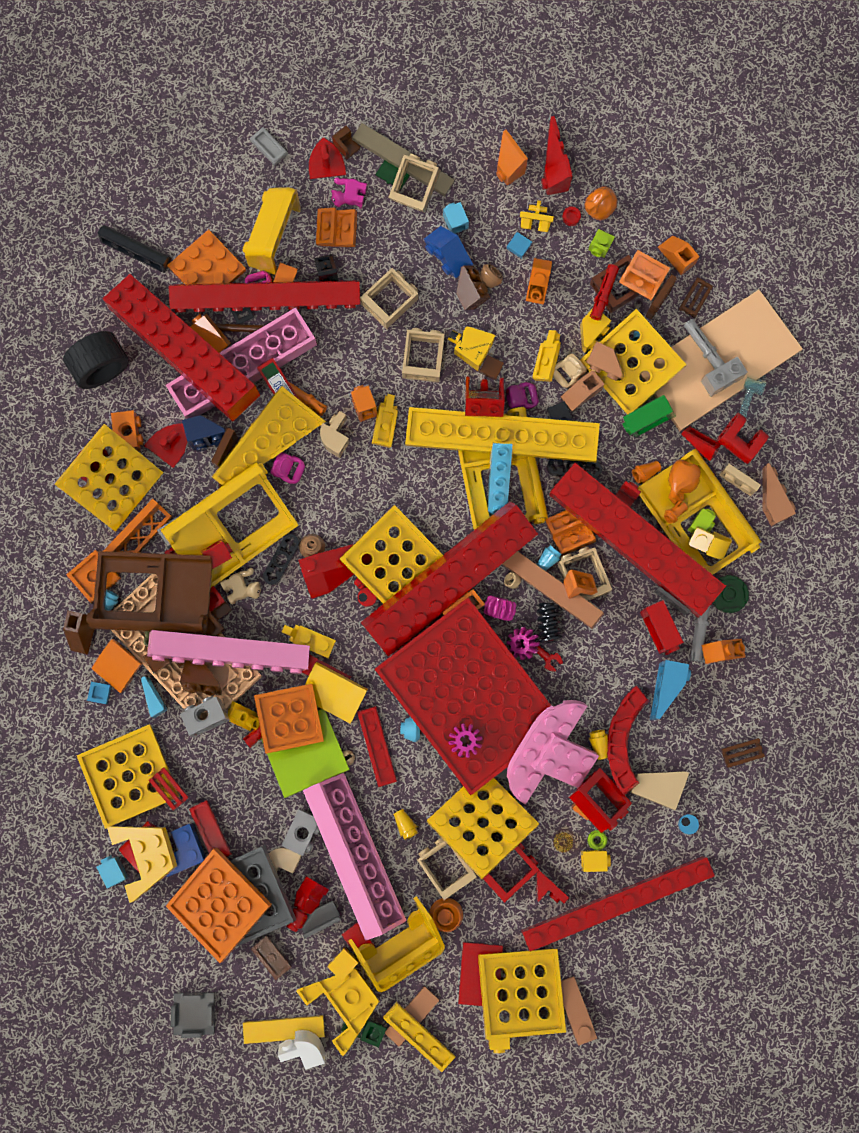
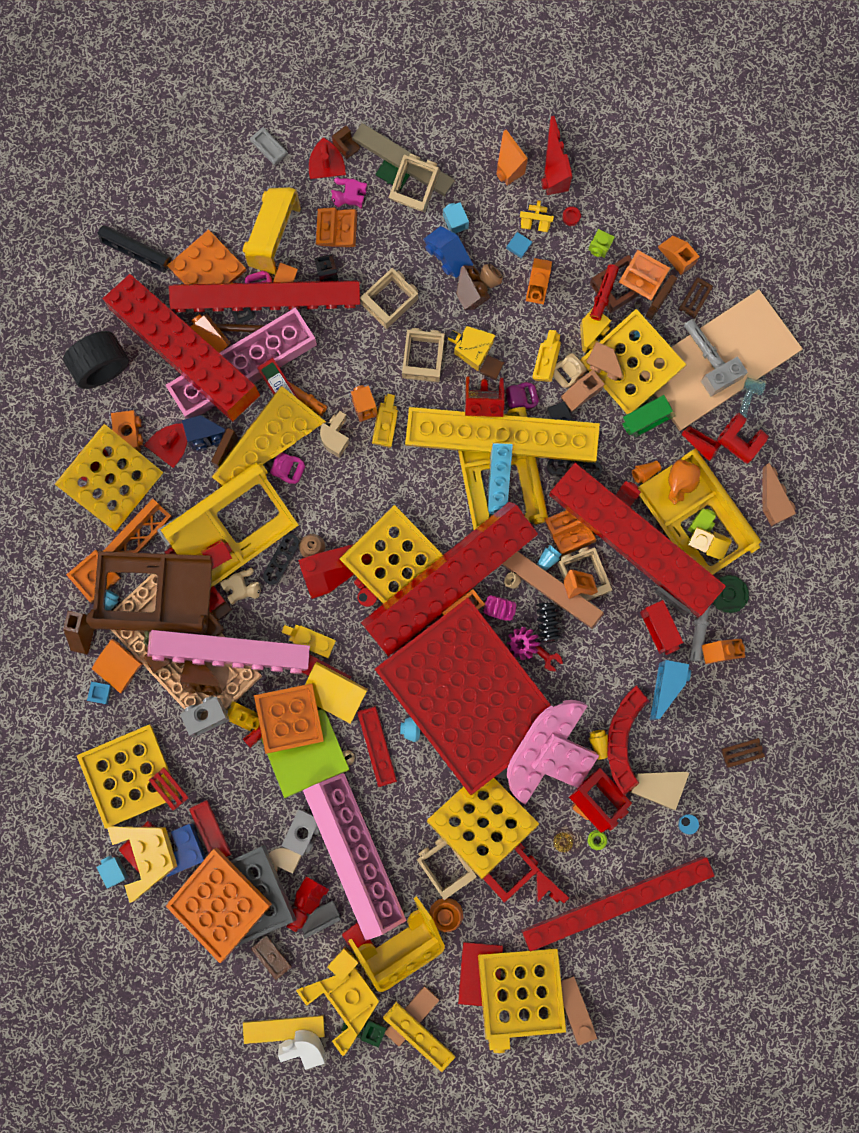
medium azure slope [141,676,167,718] -> none
dark grey panel [171,992,215,1038] -> none
yellow cone [393,809,418,840] -> none
dark pink gear [448,724,482,758] -> none
yellow brick [581,850,611,872] -> none
orange piece [584,187,618,221] -> none
orange pin [664,501,688,524] -> none
tan plate [719,464,761,496] -> none

